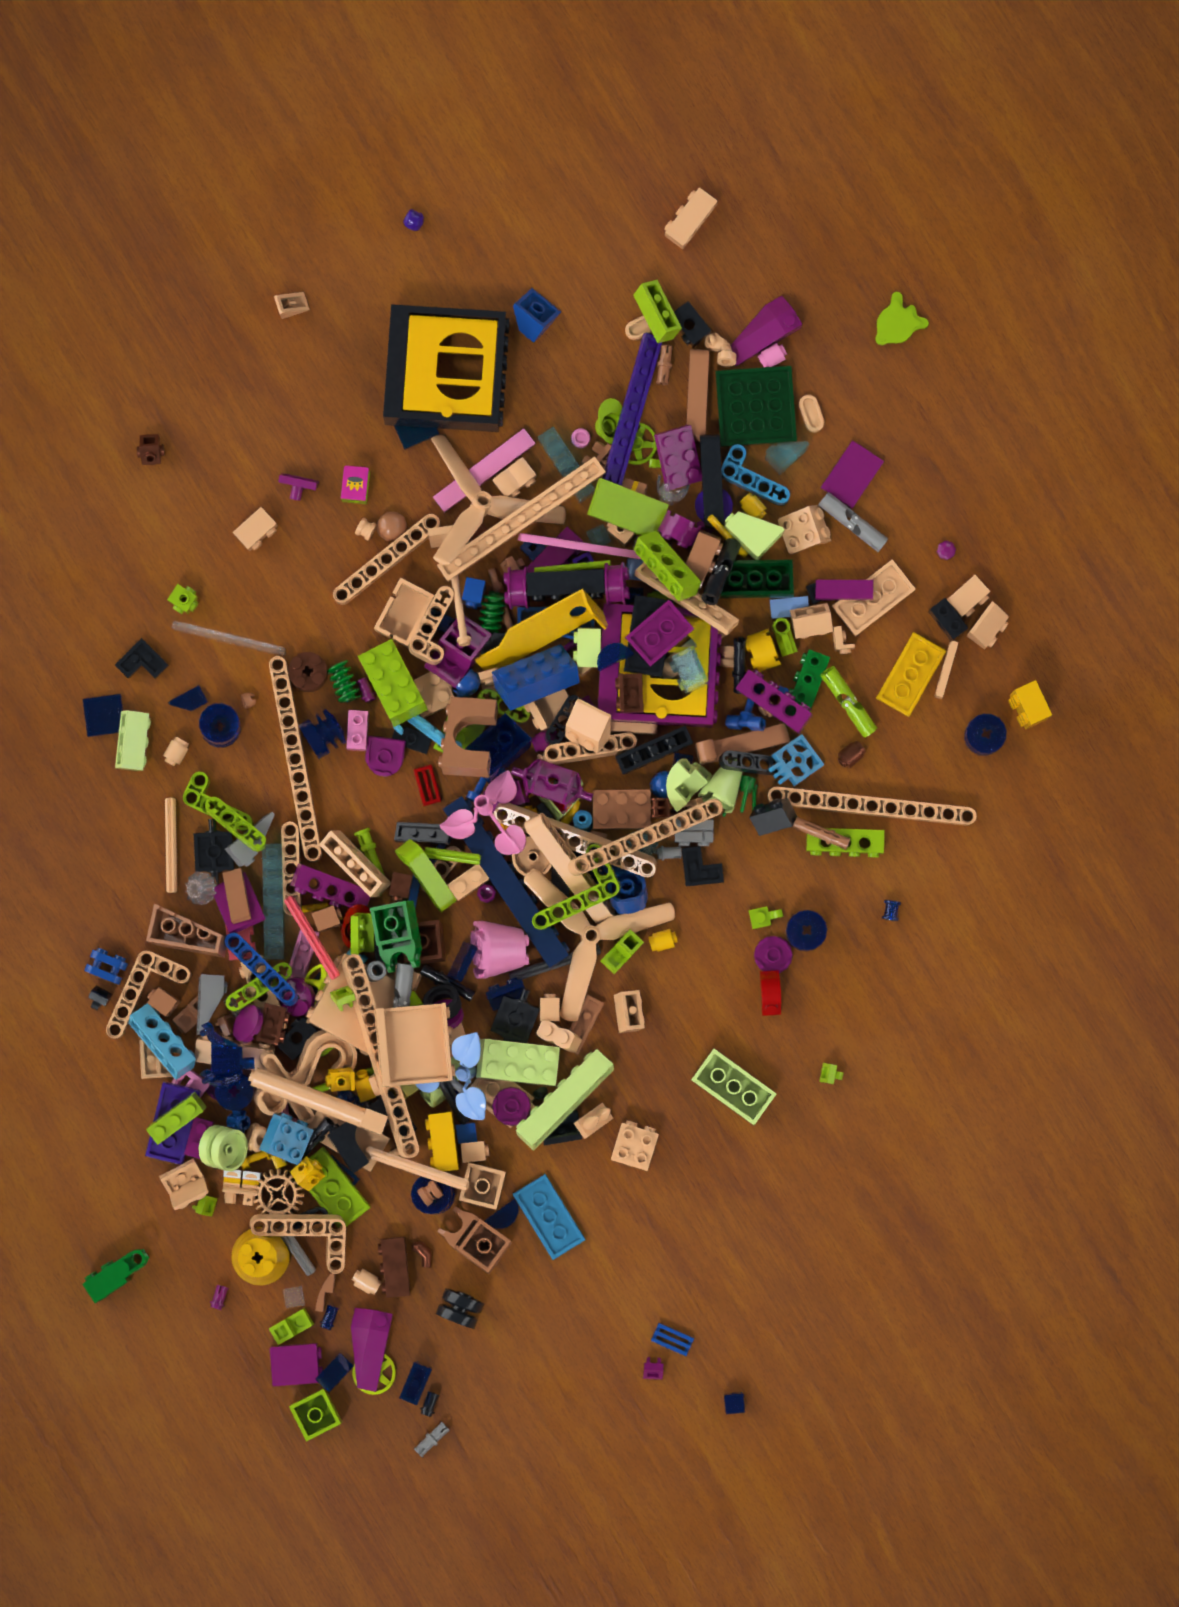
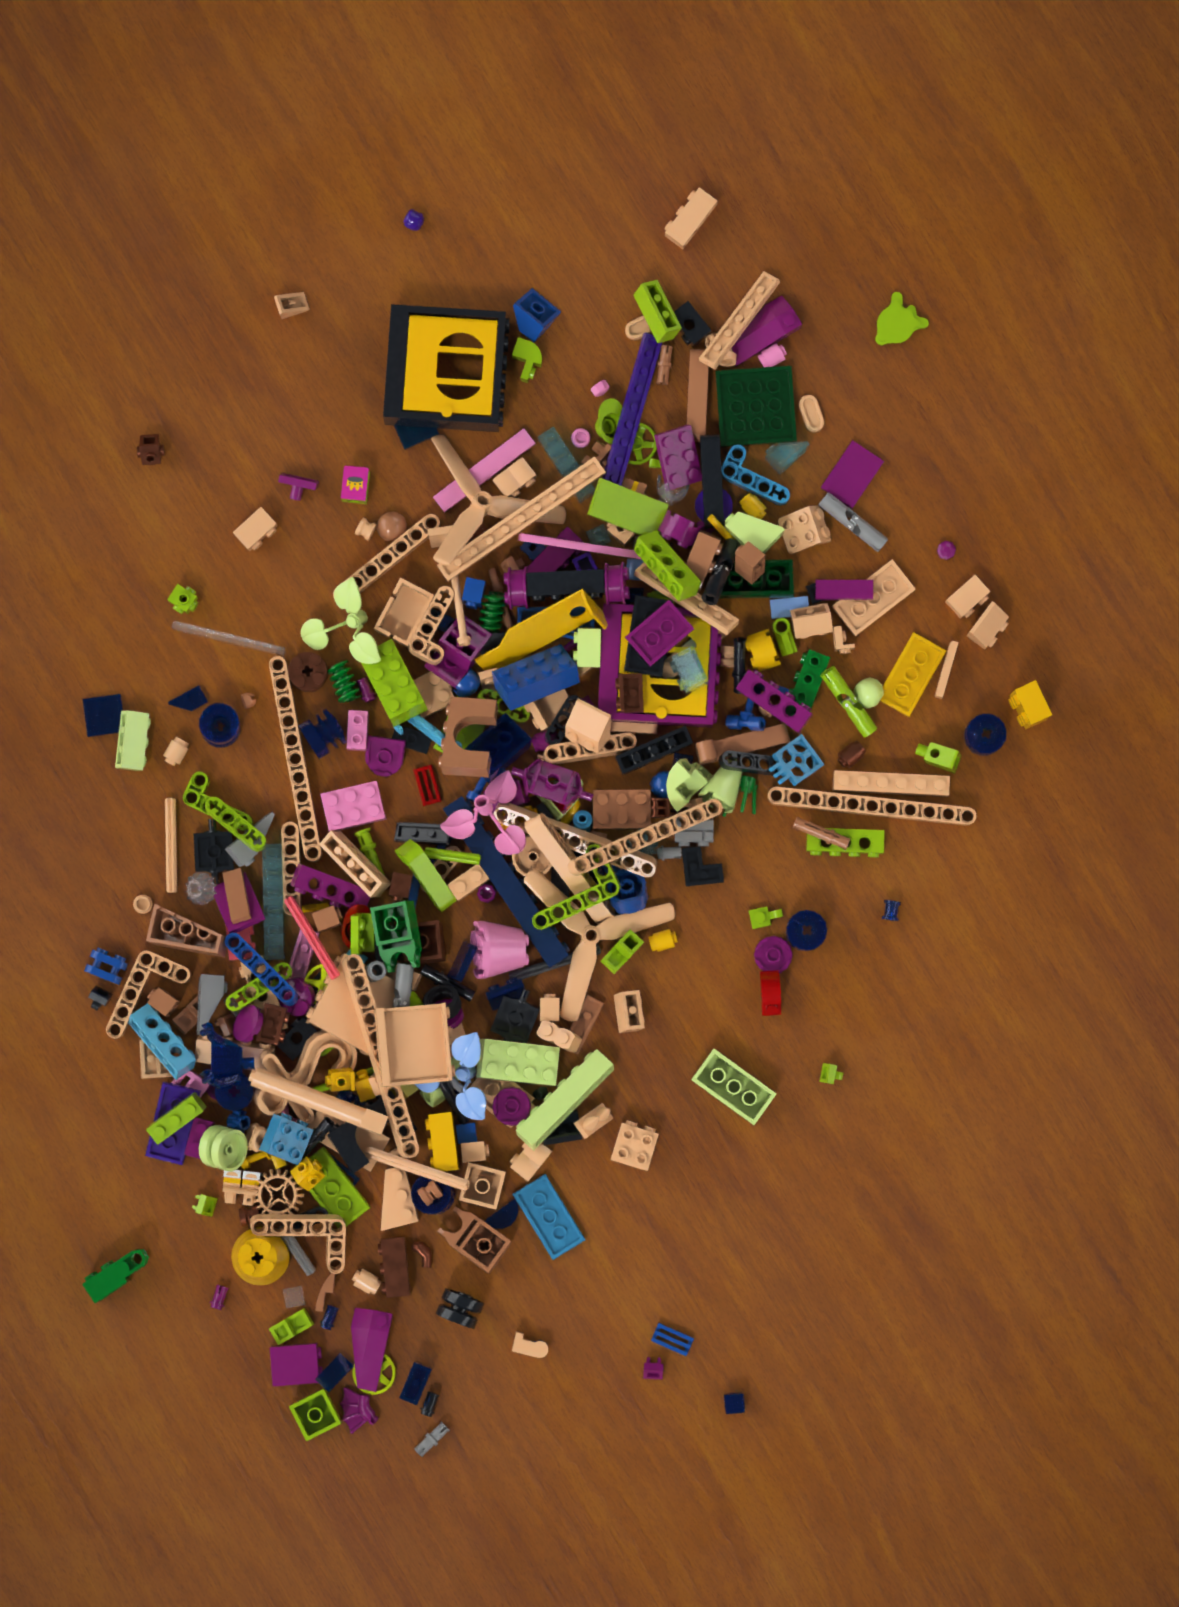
black plate [115,638,169,679] -> none
light nougat bracket [159,1158,209,1210] -> none
lime tile [330,986,356,1011] -> none
lime bar [534,560,611,572] -> none
clear blue tile [597,643,634,671] -> none
black brick [749,798,797,836] -> none
black brick [928,598,968,641] -> none
none -> light nougat plate [133,895,153,914]
none -> copper wheel [239,1205,261,1227]
none -> yellowish green plant [301,577,381,664]
none -> bright pink brick [320,781,386,832]
none -> magenta arm [340,1387,378,1434]
none -> light nougat wedge [381,1167,419,1231]
none -> light nougat brick [510,1143,552,1182]
none -> lime brick [512,337,542,383]
none -> light nougat leg [512,1331,548,1358]
none -> bright pink tile [591,380,609,397]
none -> light nougat tile [699,271,780,370]
none -> nougat brick [735,541,766,585]
none -> light nougat brick [832,770,950,797]
none -> yellowish green hair [853,677,884,709]
none -> lime torso [915,742,961,774]

